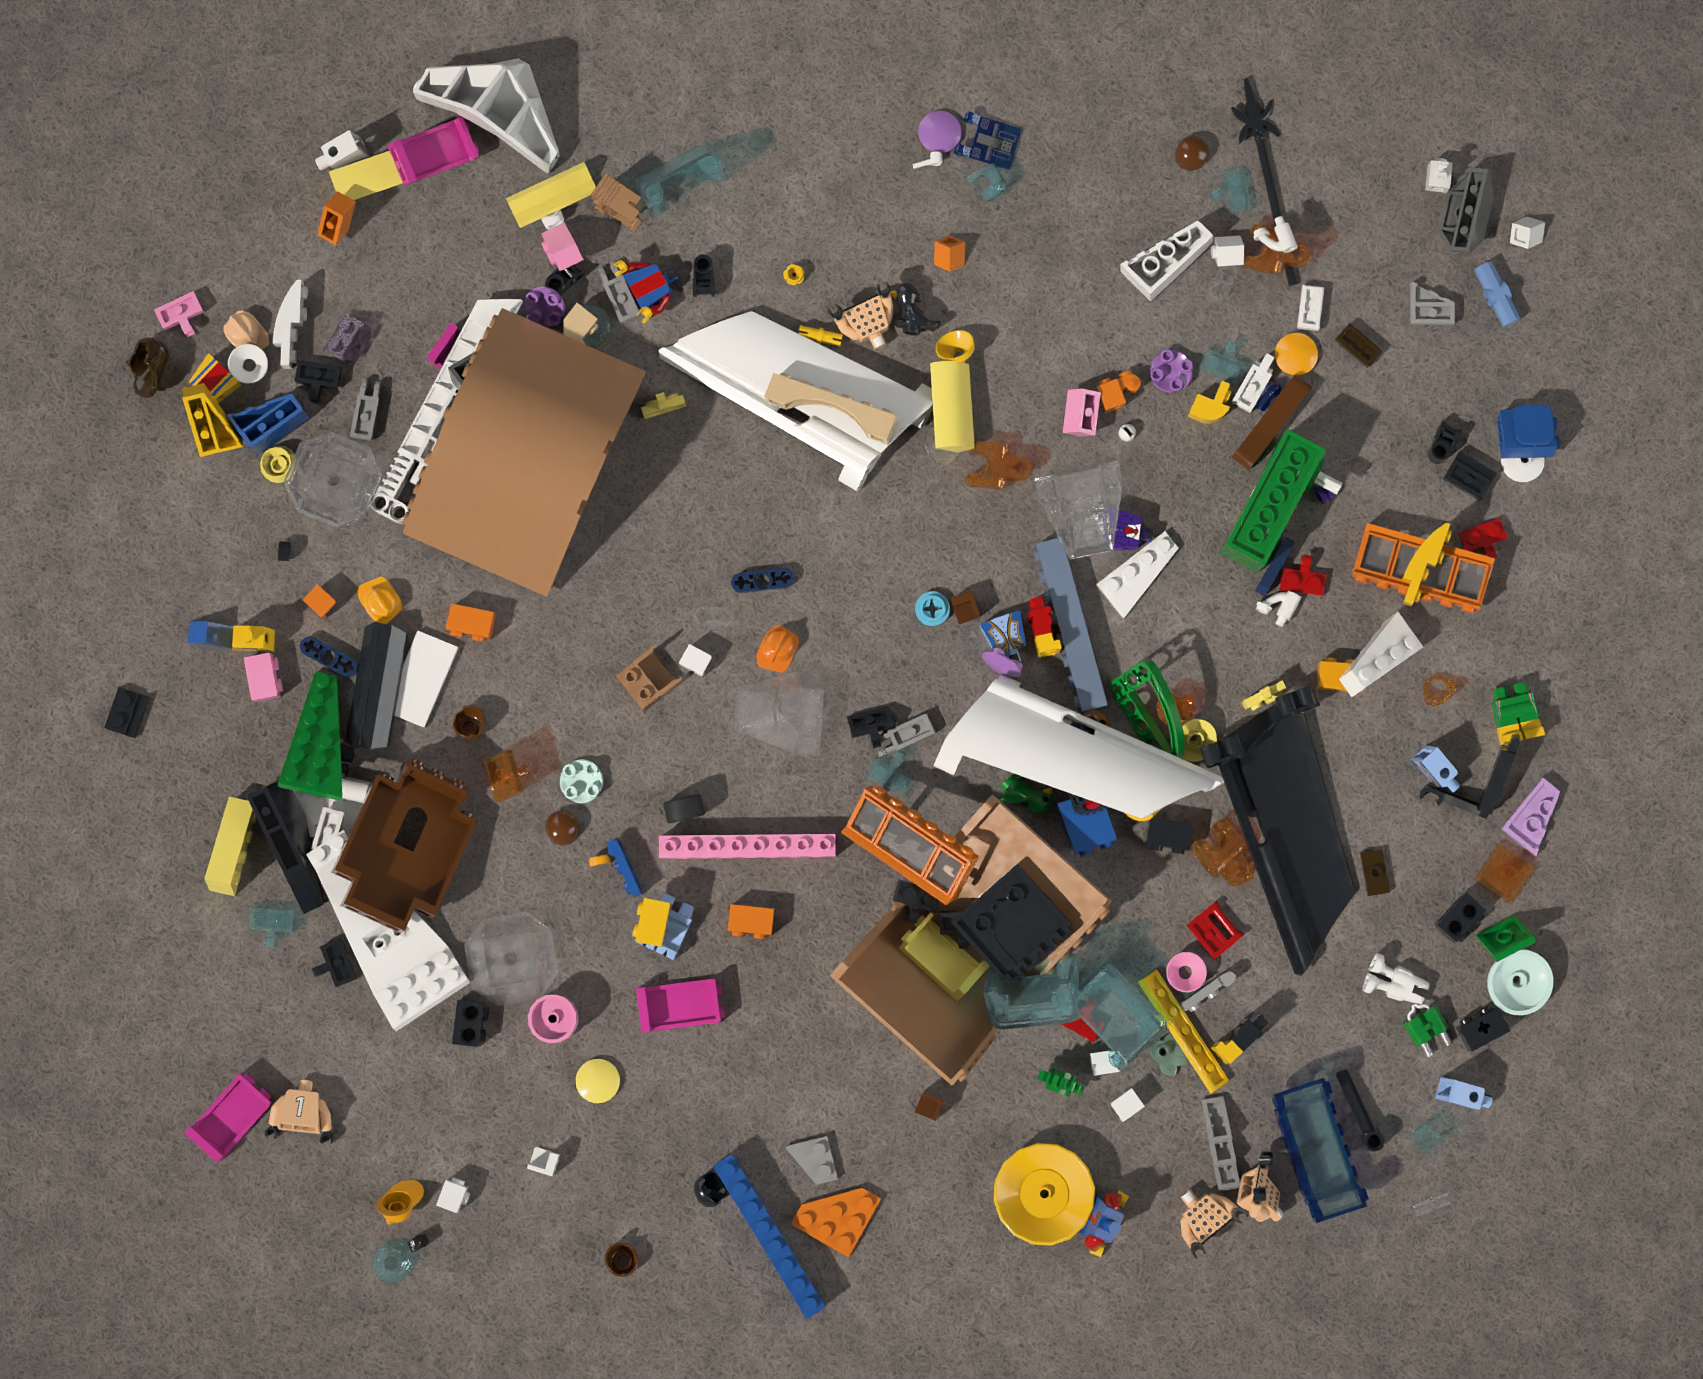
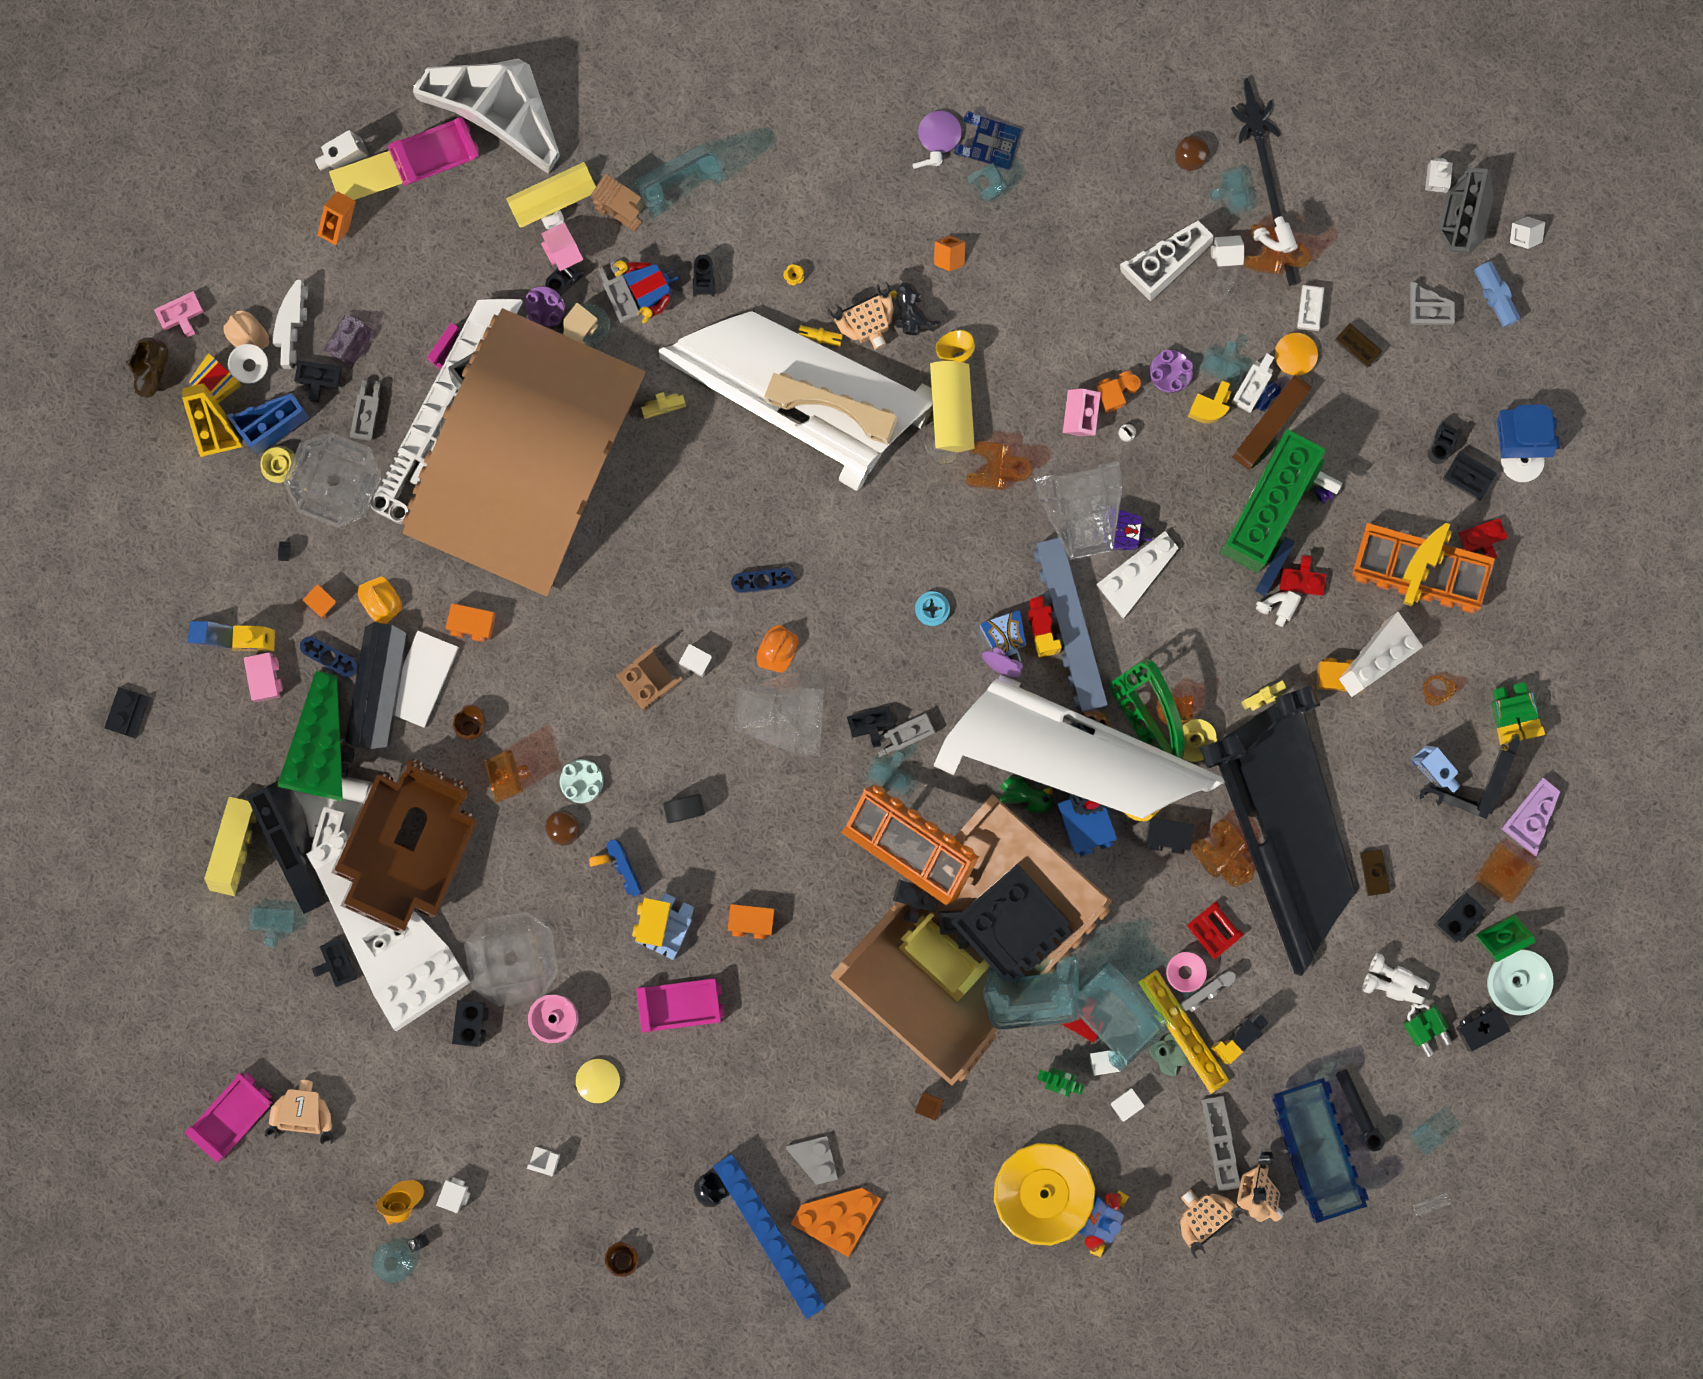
bright pink brick [659,834,836,859] -> none
reddish brown panel [950,591,980,624] -> none
light blue torso [1435,1077,1492,1110] -> none

